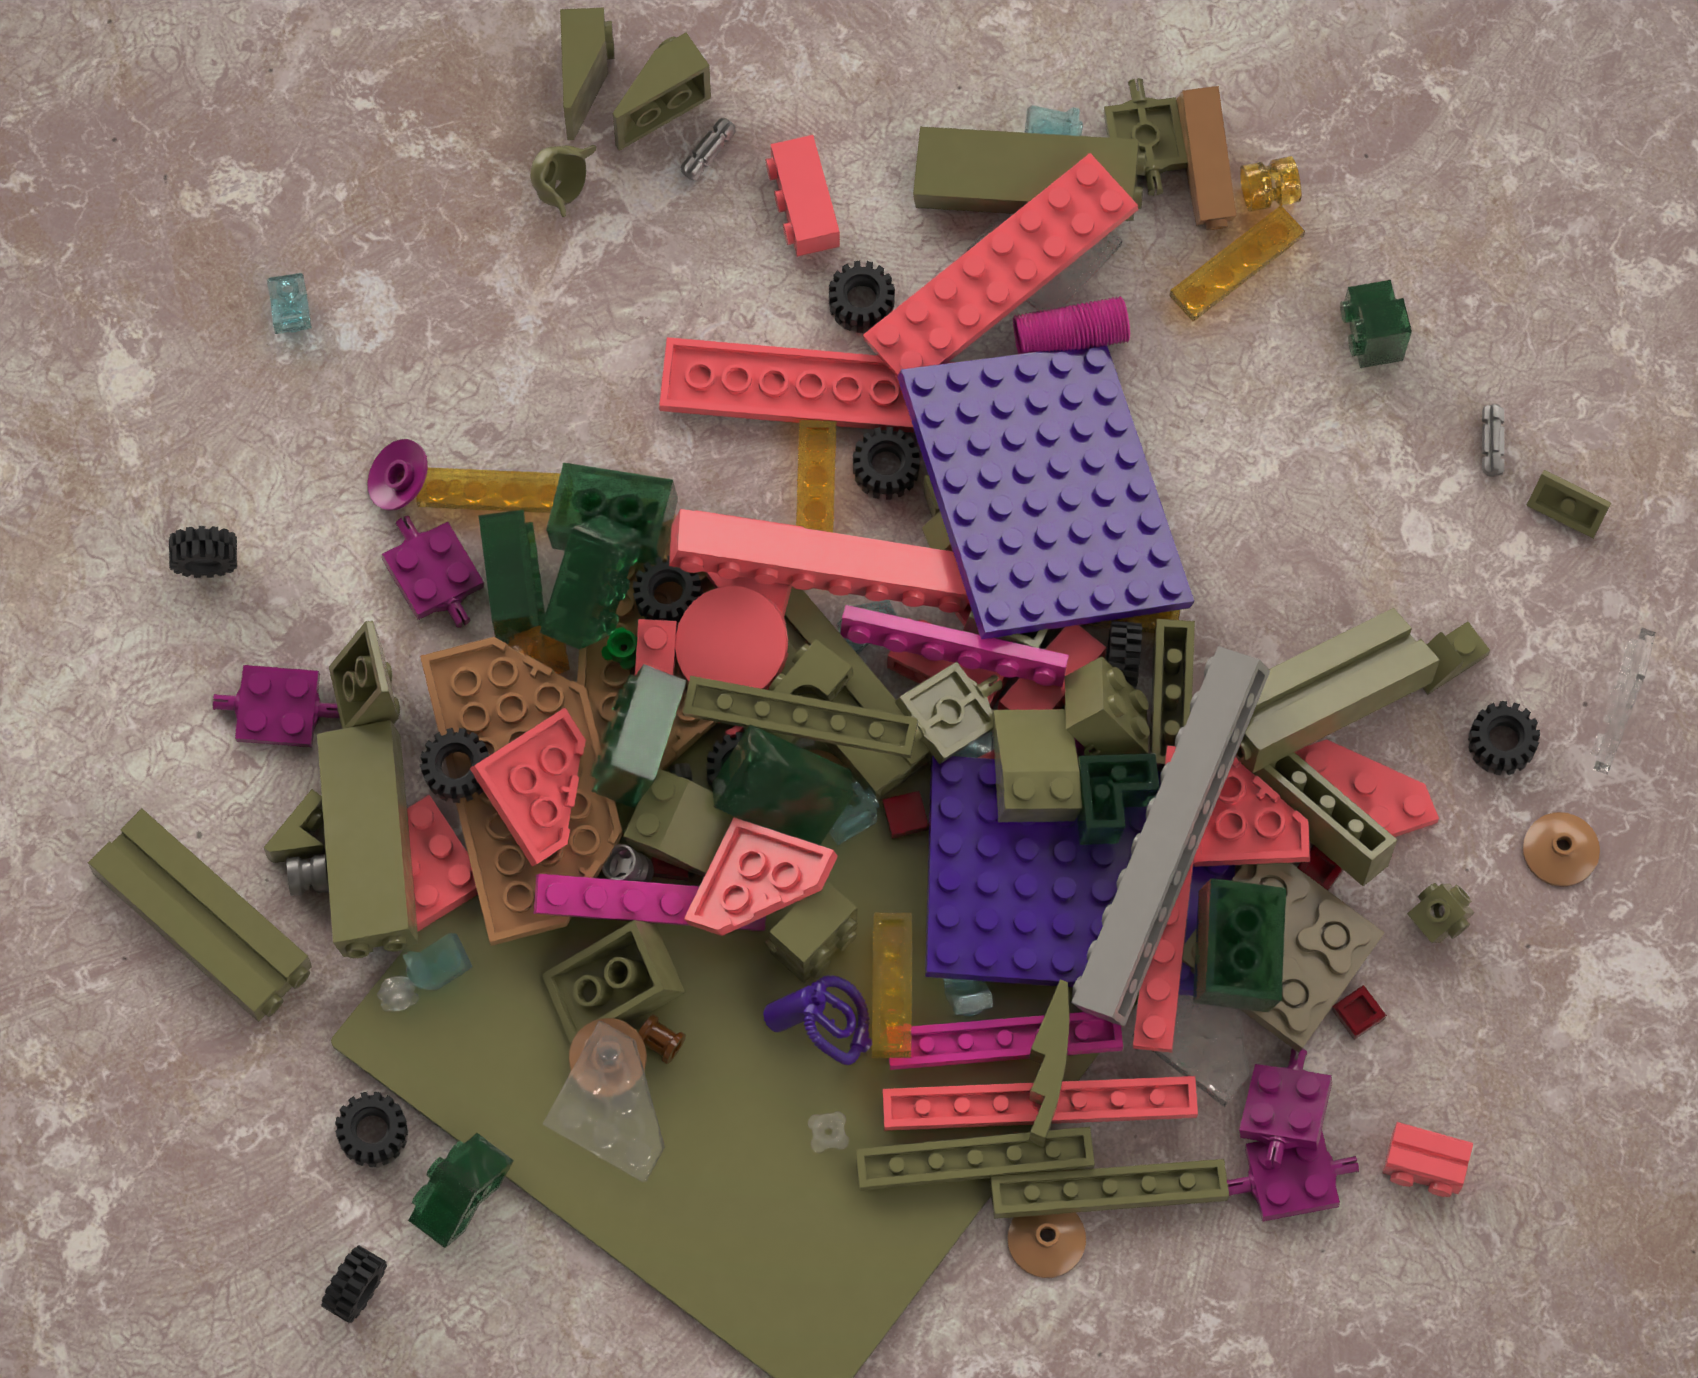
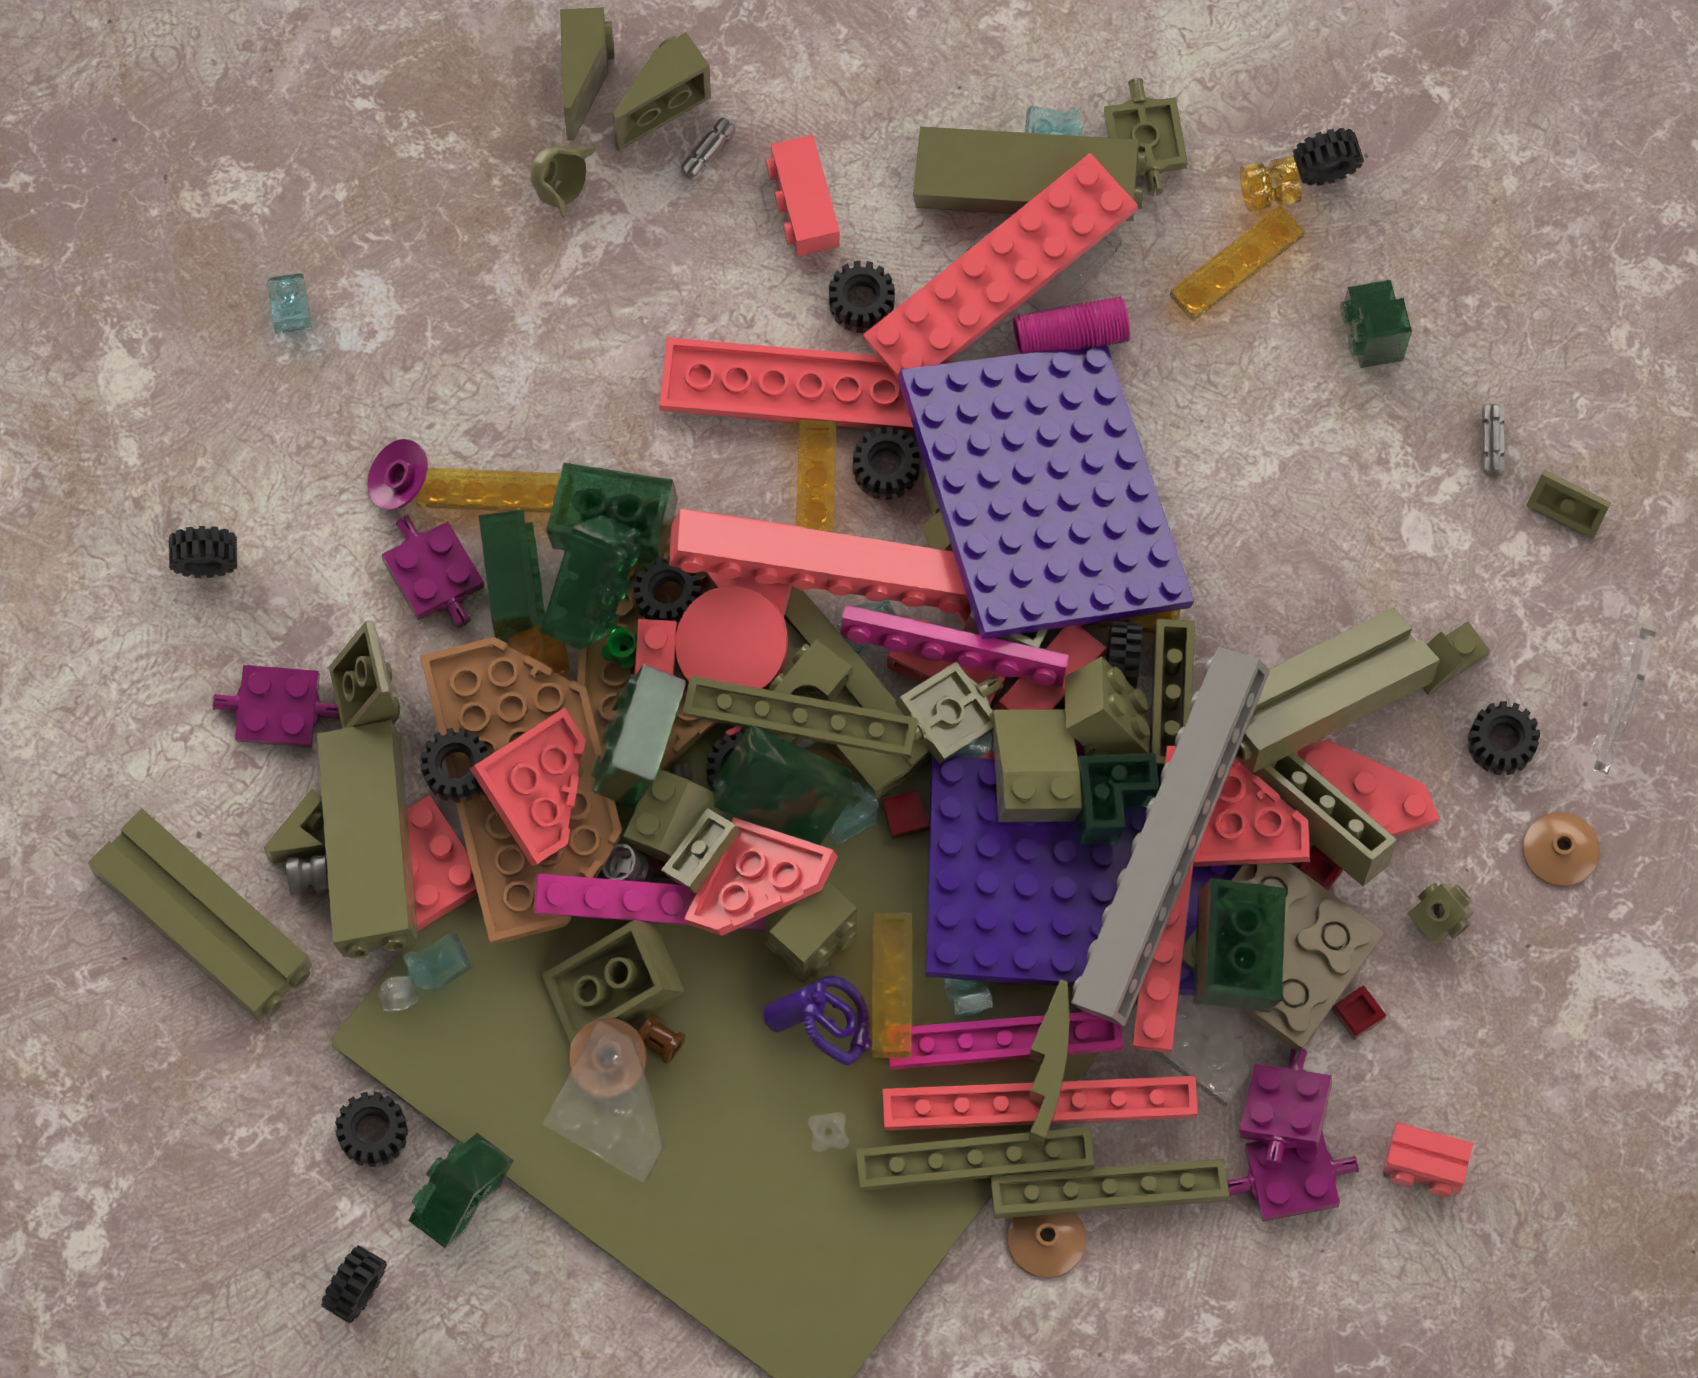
medium nougat slope [1176,86,1237,230] -> none
none -> olive plate [662,808,741,893]
none -> black tyre [1293,128,1364,186]

